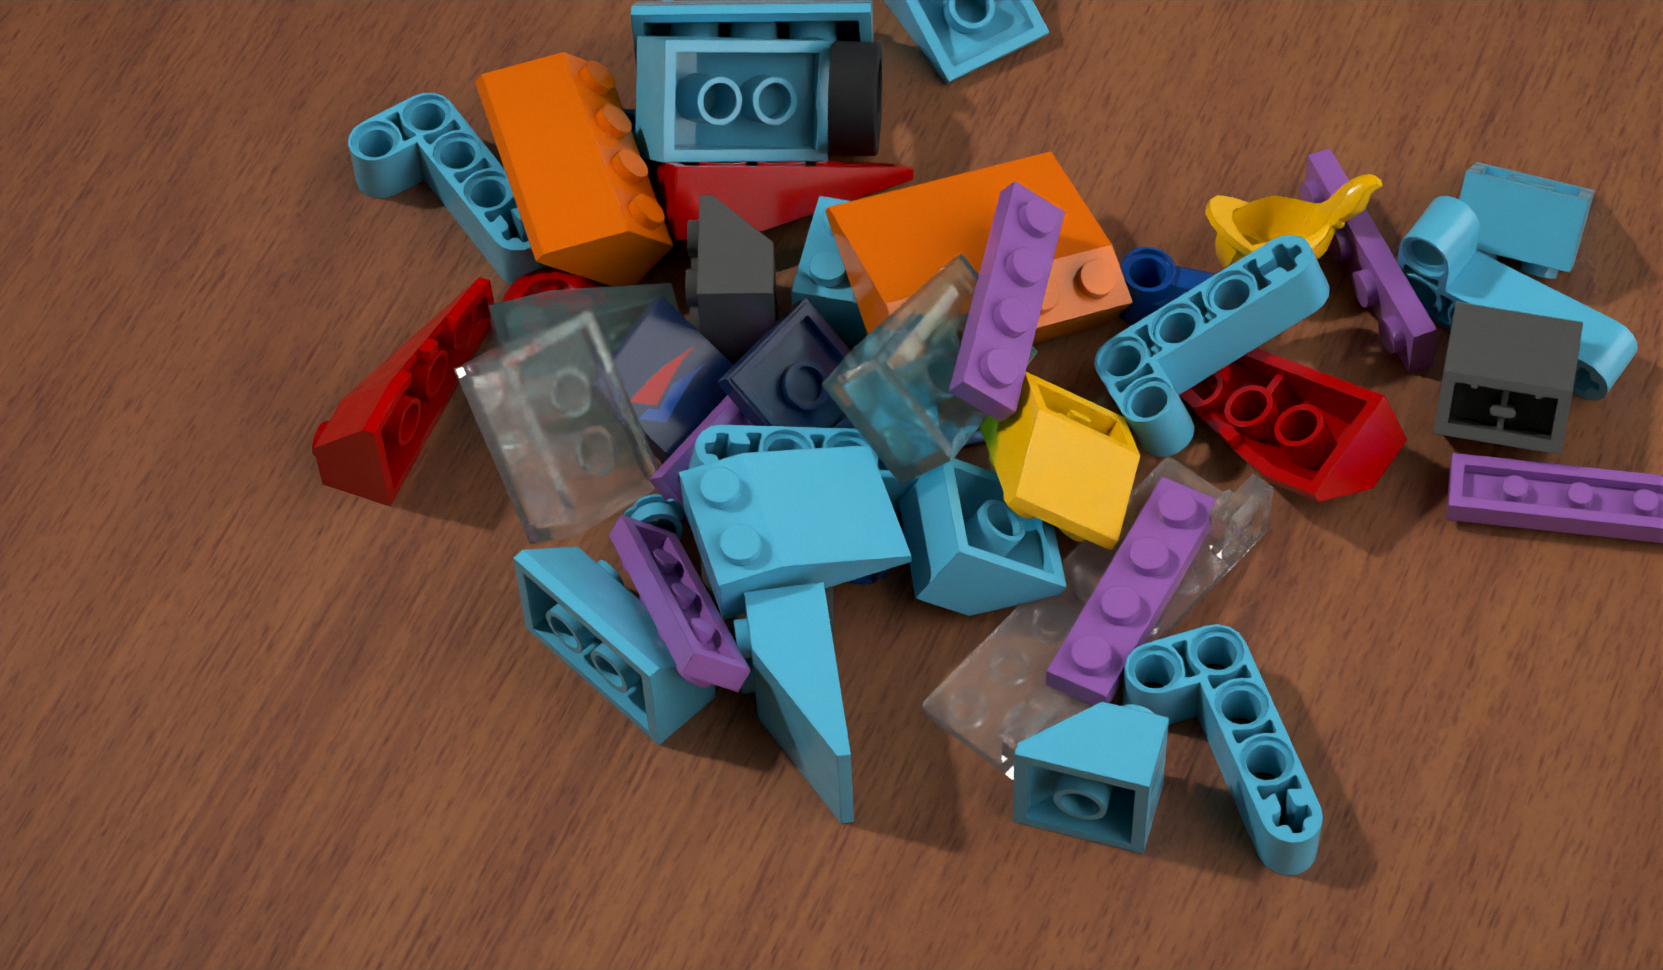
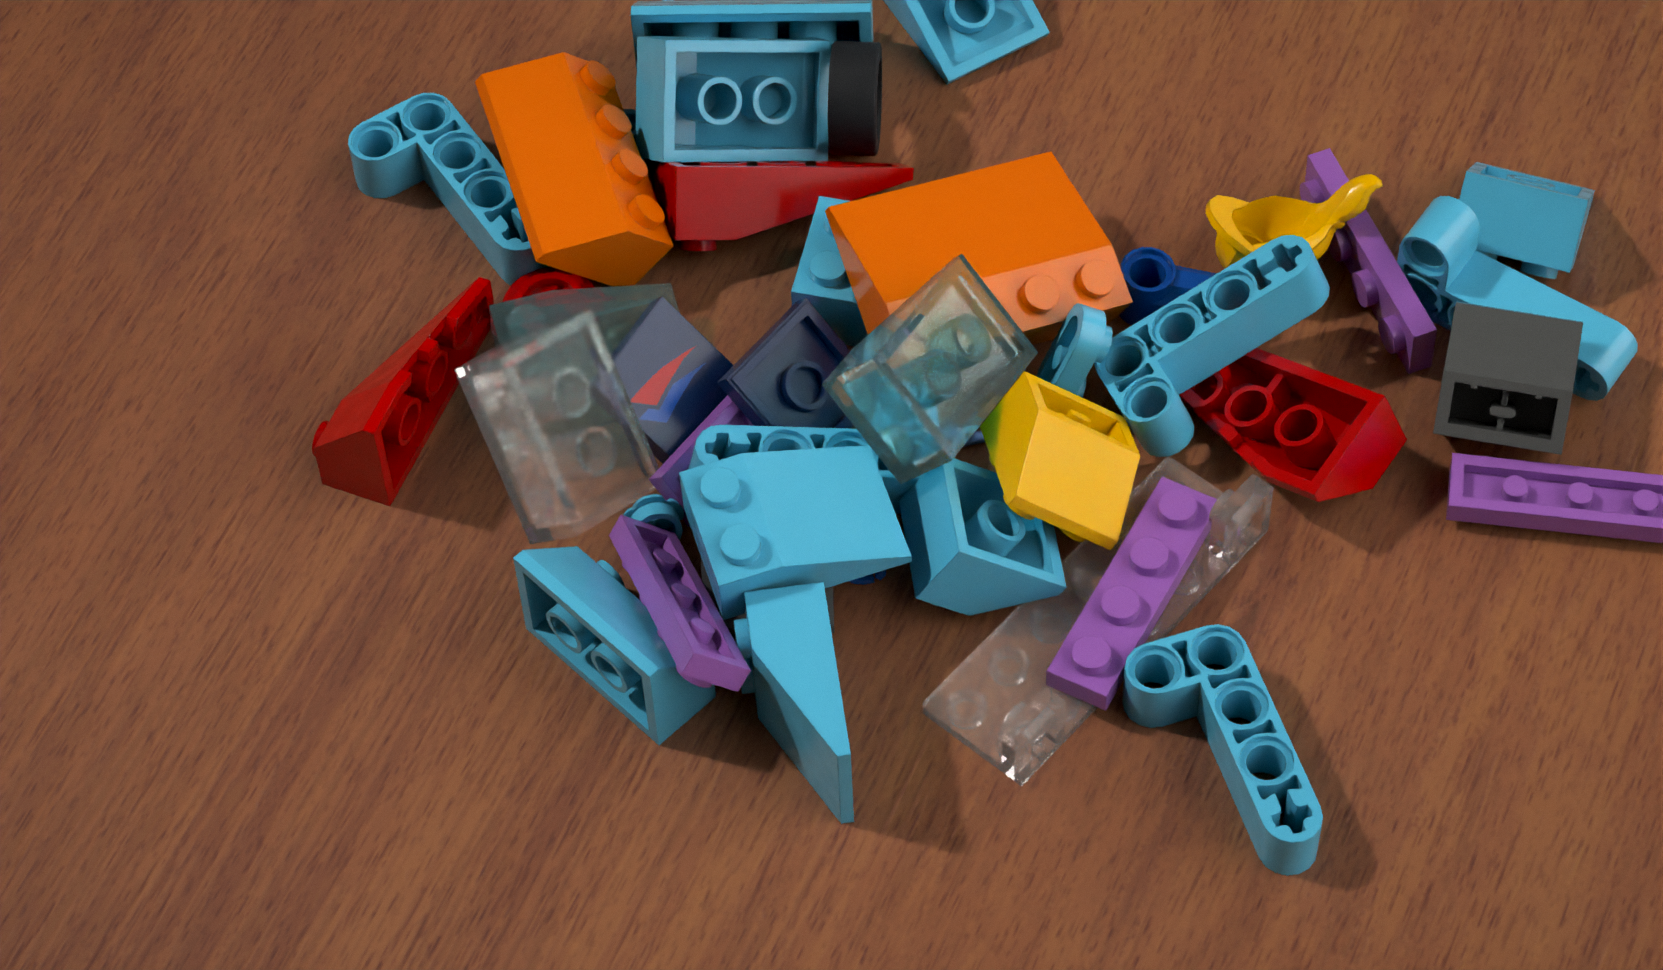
dark grey slope [685,194,779,365] -> none
medium lavender plate [949,181,1065,422] -> none
medium azure slope [1013,702,1169,854] -> none
none -> medium azure plate [1036,303,1113,398]

